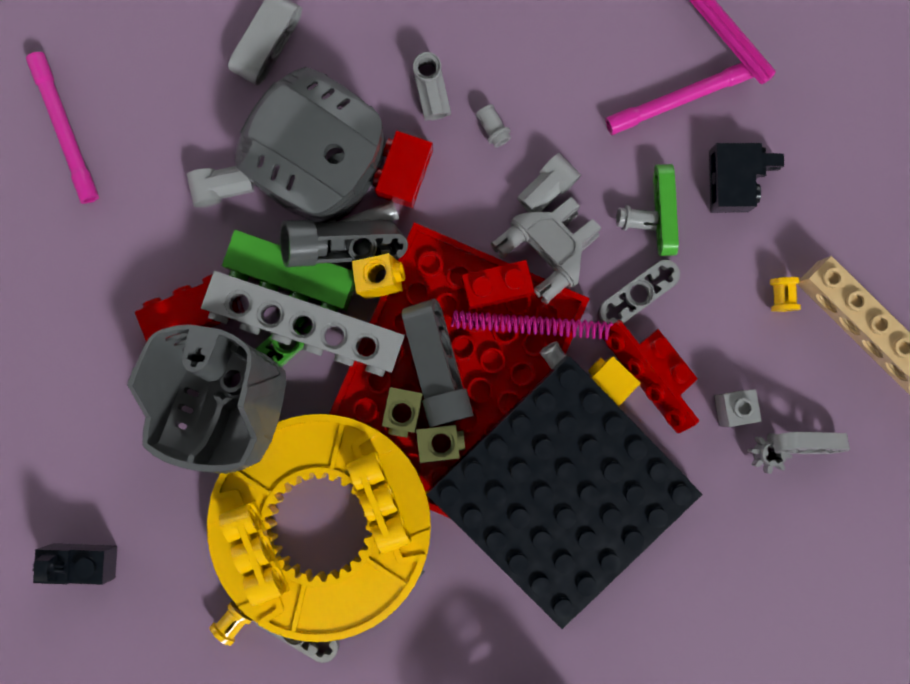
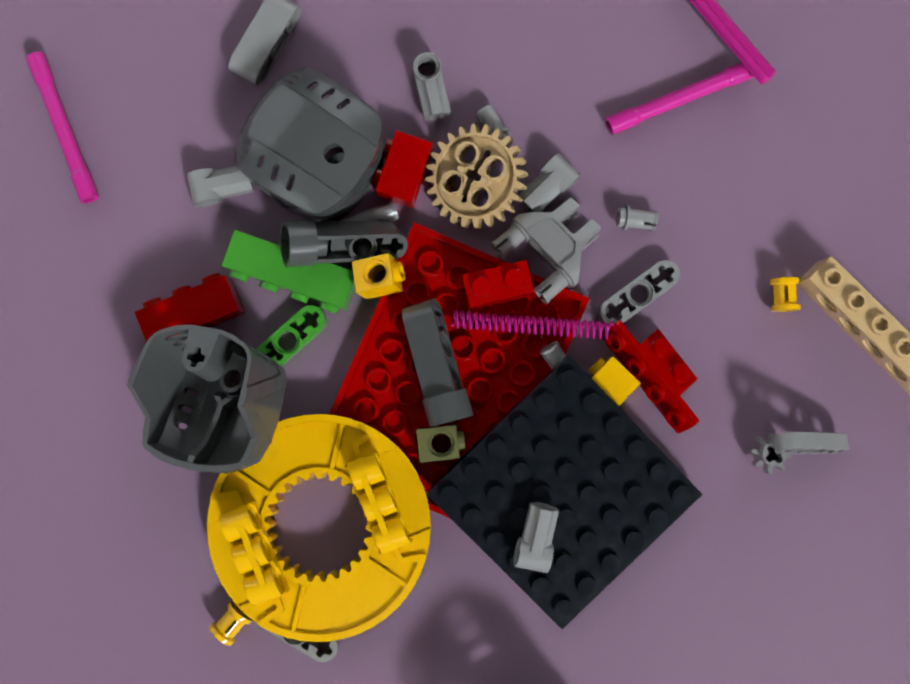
black hinge [32,543,117,585] -> none
light grey brick [201,271,405,377] -> none
olive brick [382,387,423,437] -> none
bright green beam [653,164,679,256] -> none
black hinge [709,143,784,213] -> none
light grey brick [714,389,762,427] -> none
none -> tan gear [425,124,529,229]
none -> light grey piece [513,502,559,573]

